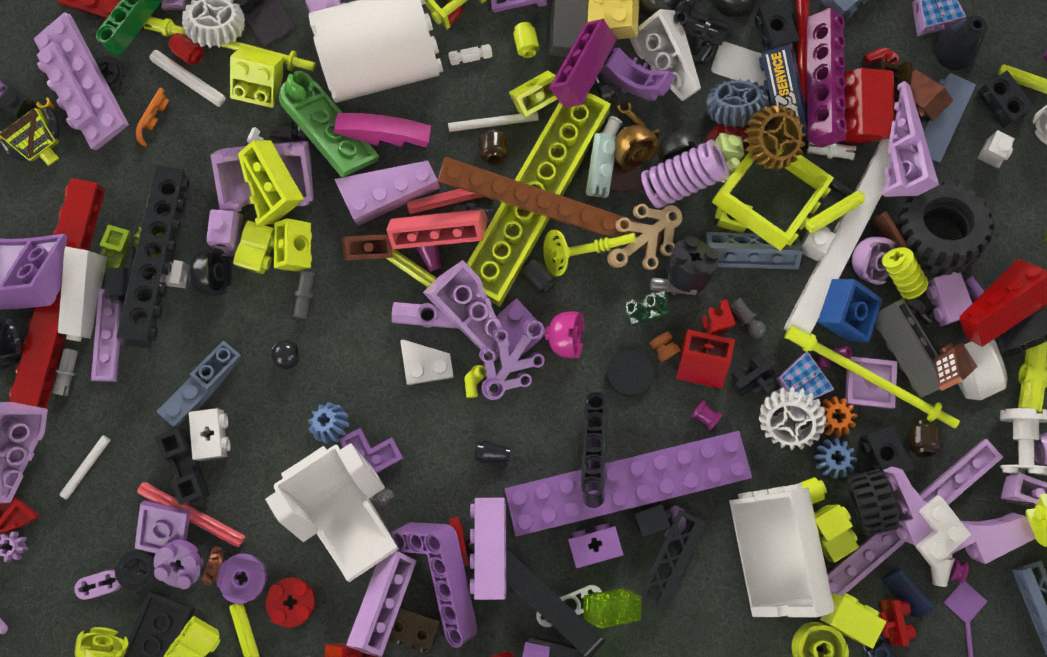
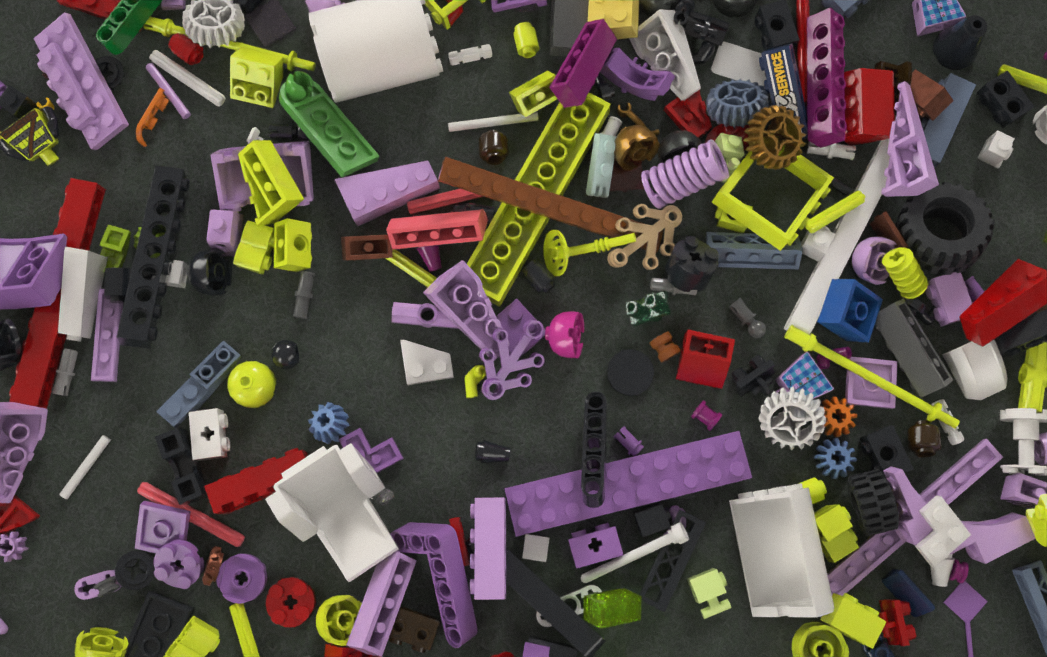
dark pink slope [334,113,431,148] -> none
red hinge [702,300,735,335] -> none
red arm [863,48,899,66] -> none
copper slope [934,342,978,391] -> none
none -> dark grey bush [94,576,120,598]
none -> lavender bar [146,63,191,119]
none -> red wedge [204,448,308,514]
none -> neon yellow cylinder [227,361,276,408]
none -> neon yellow cylinder [316,595,362,646]
none -> white tile [522,534,549,562]
none -> white piece [581,522,689,583]
none -> medium lavender pin [614,426,644,456]
none -> red wing [664,90,712,138]
none -> yellowish green brick [687,568,731,619]
none -> white axle [931,399,964,445]

